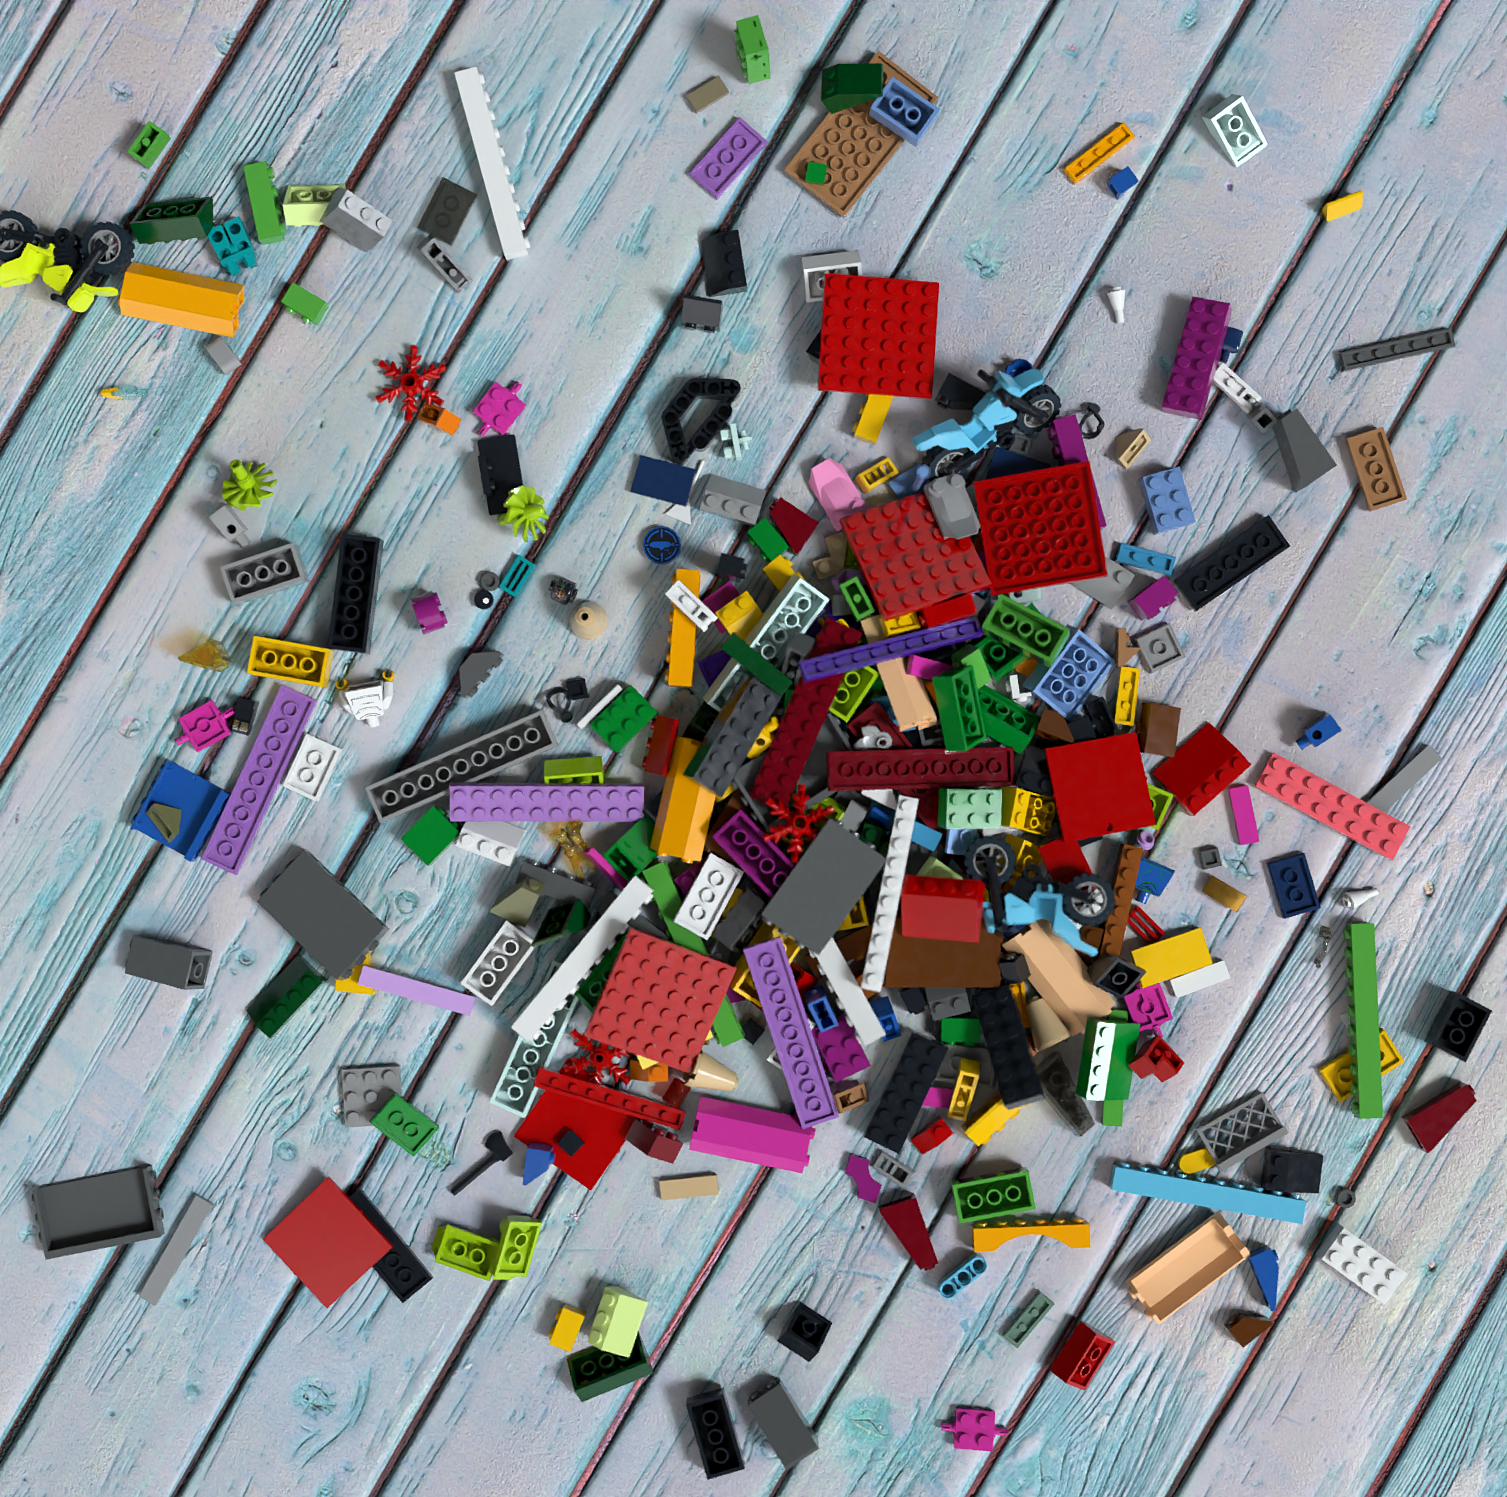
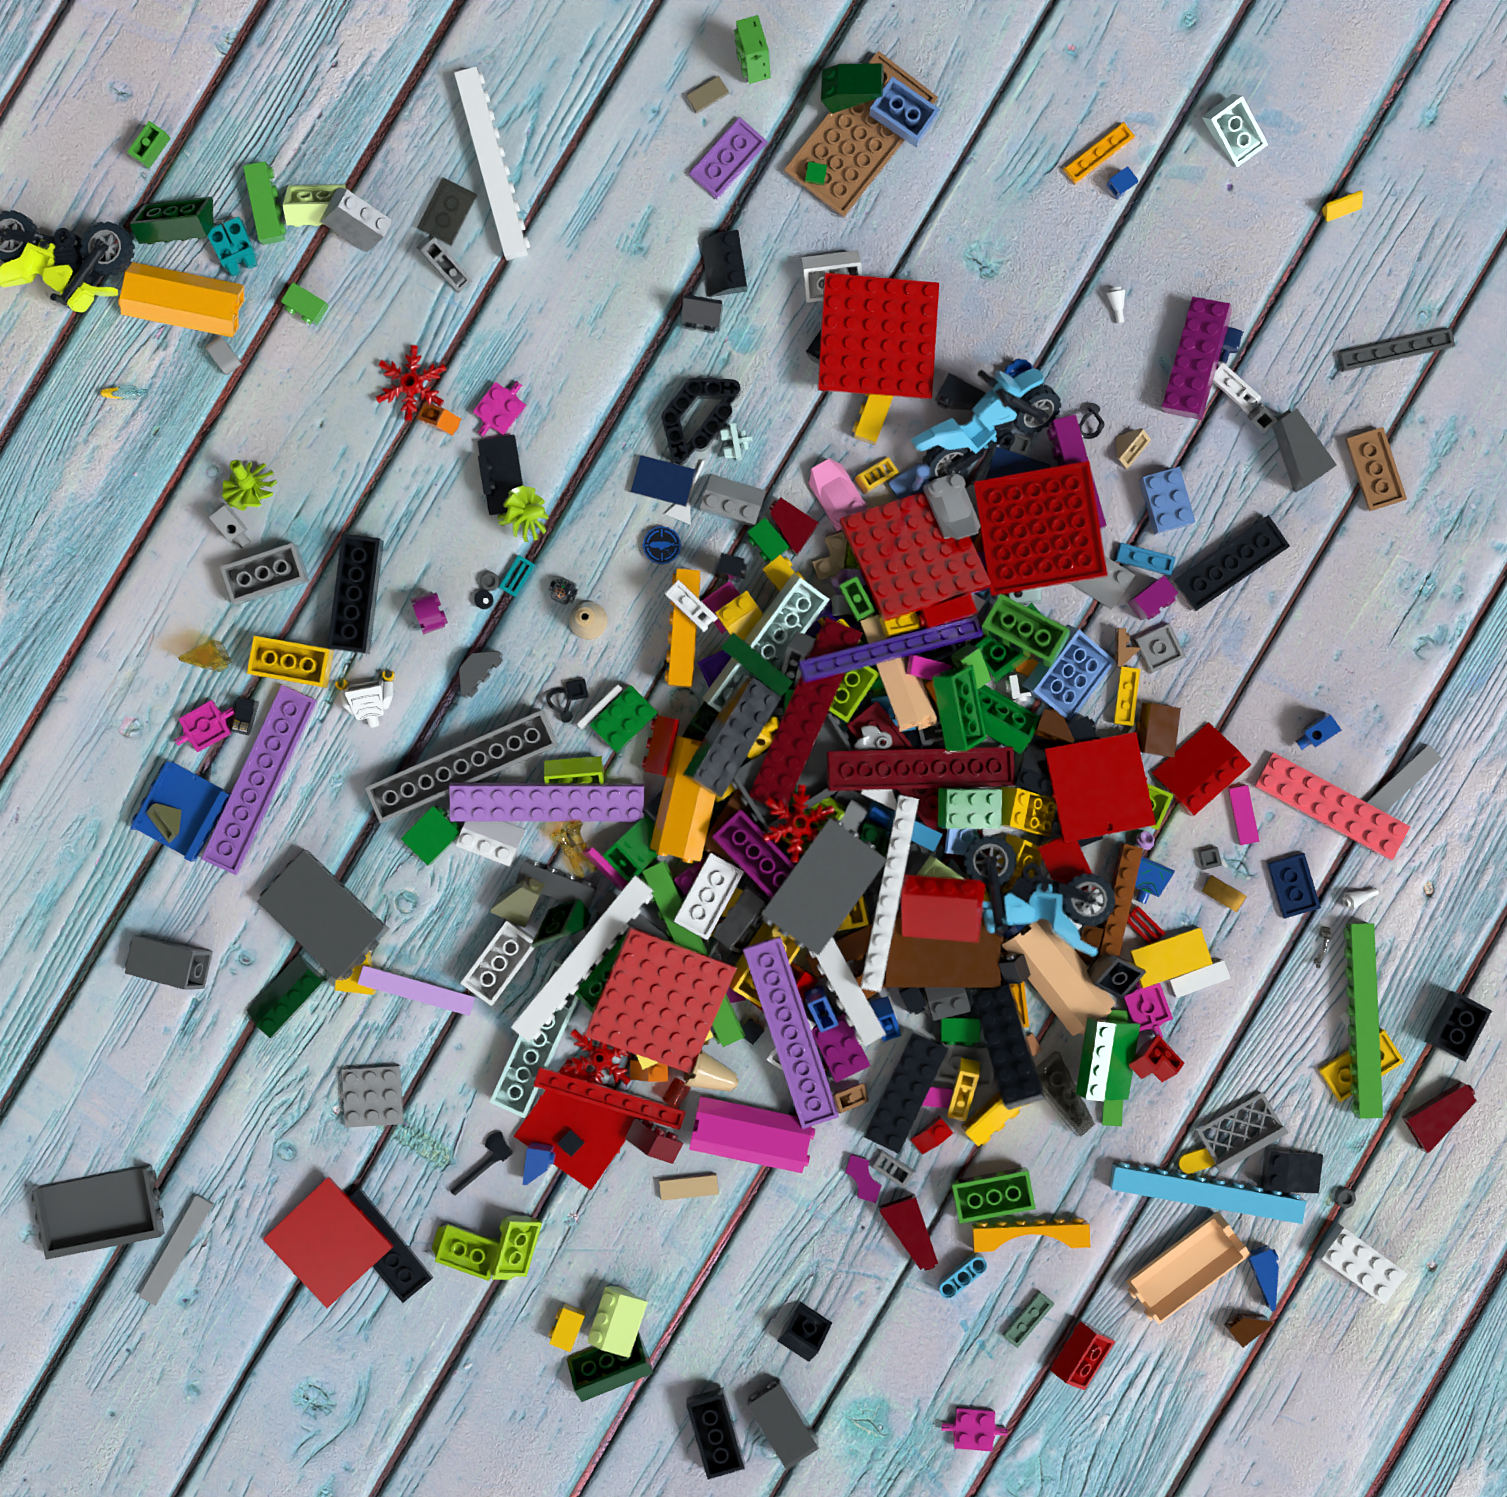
white plate [282,734,343,802] -> none
green tile [369,1092,439,1157] -> none
tan cone [1026,996,1072,1052] -> none
black hinge [1083,696,1119,738] -> none

